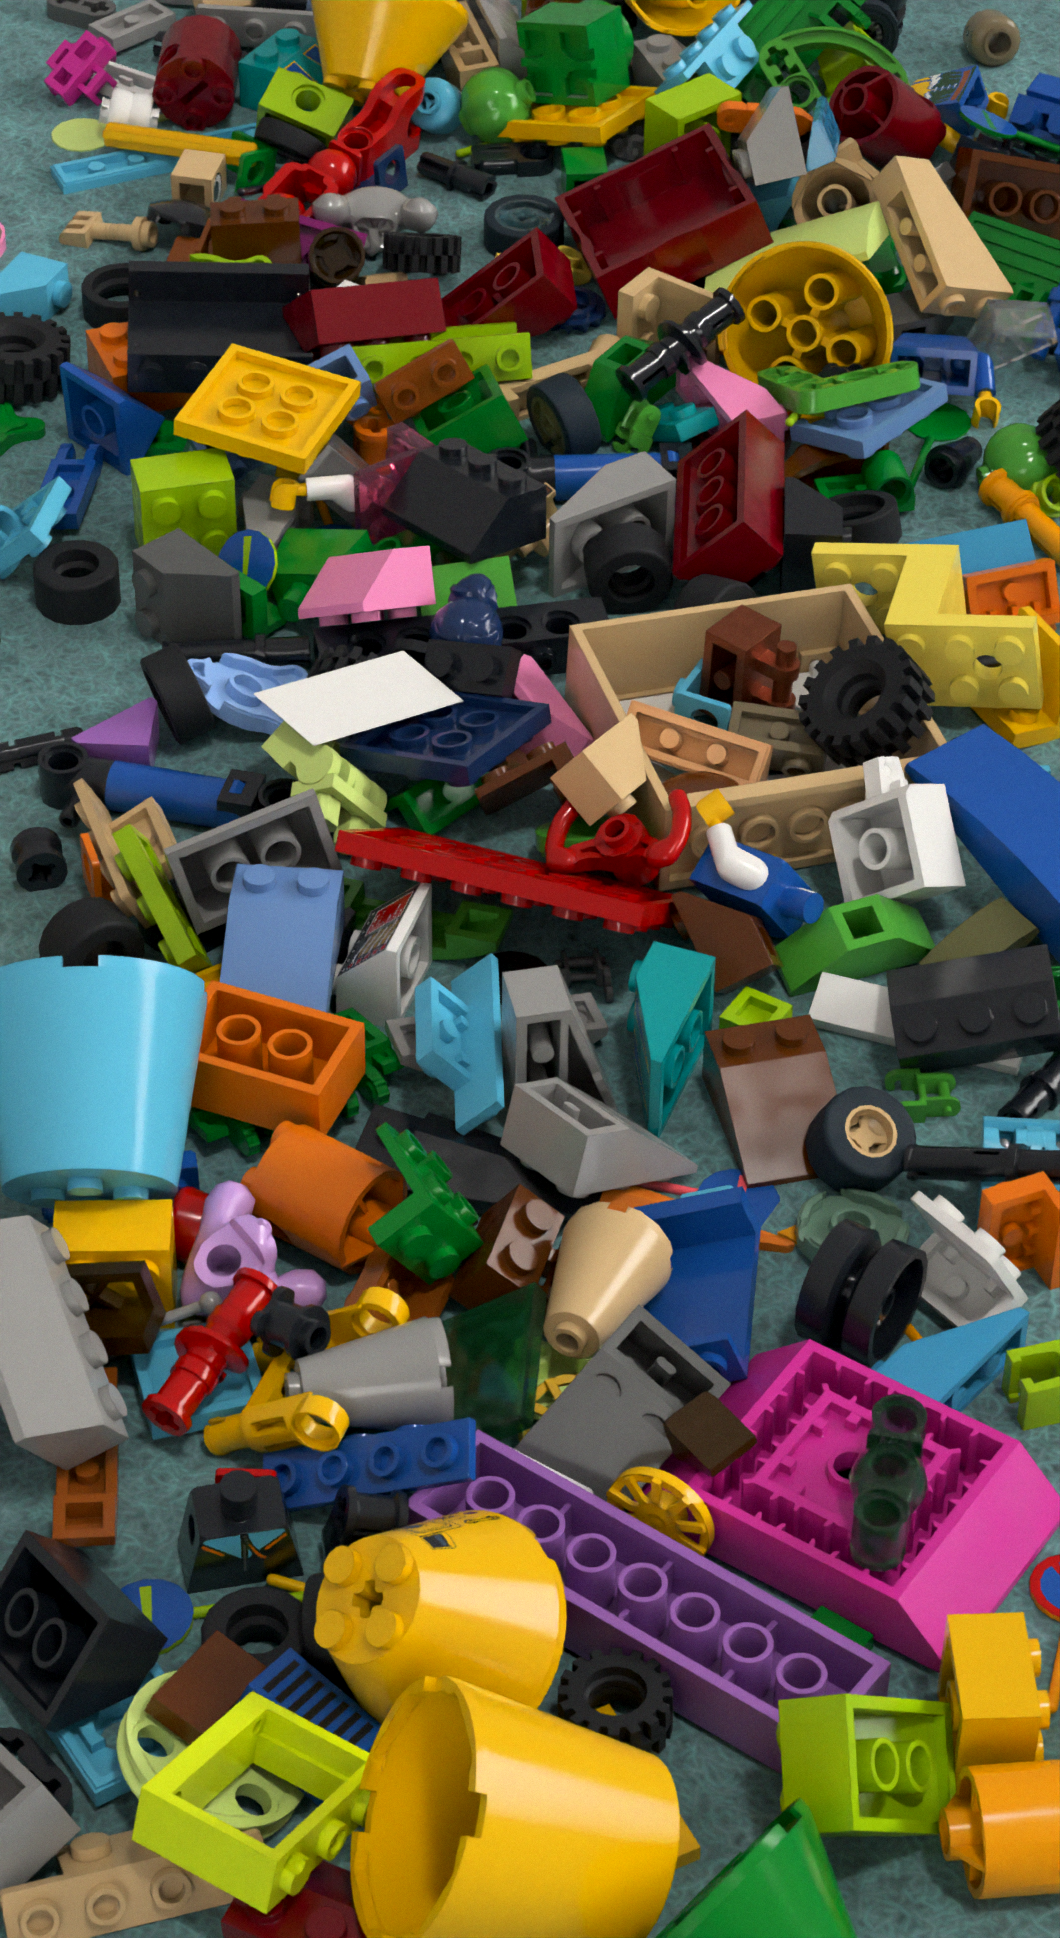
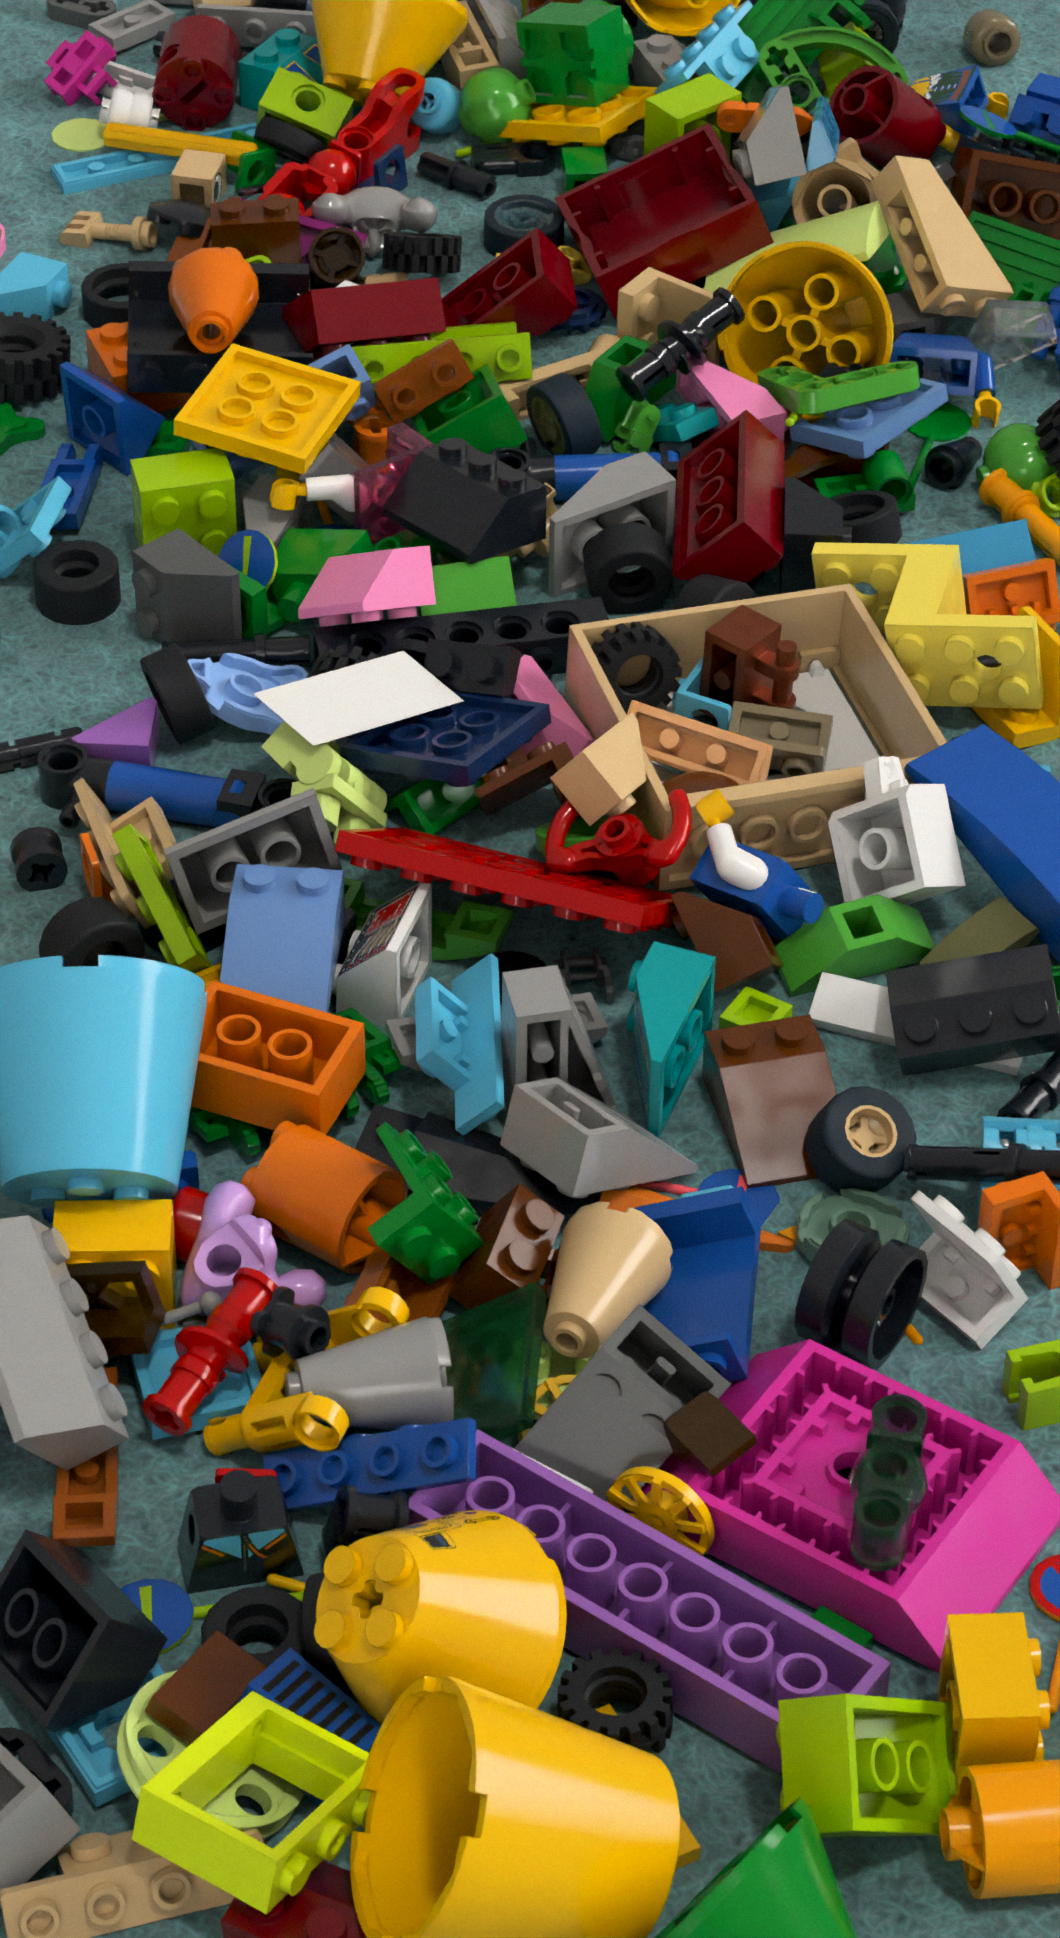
dark blue hair [429,573,503,646] -> none
black tyre [798,635,935,768] -> none
dark azure slope [871,1307,1030,1412] -> none
bright green piece [884,1068,961,1123] -> none
none -> orange cone [168,247,259,354]
none -> black tyre [591,622,682,715]

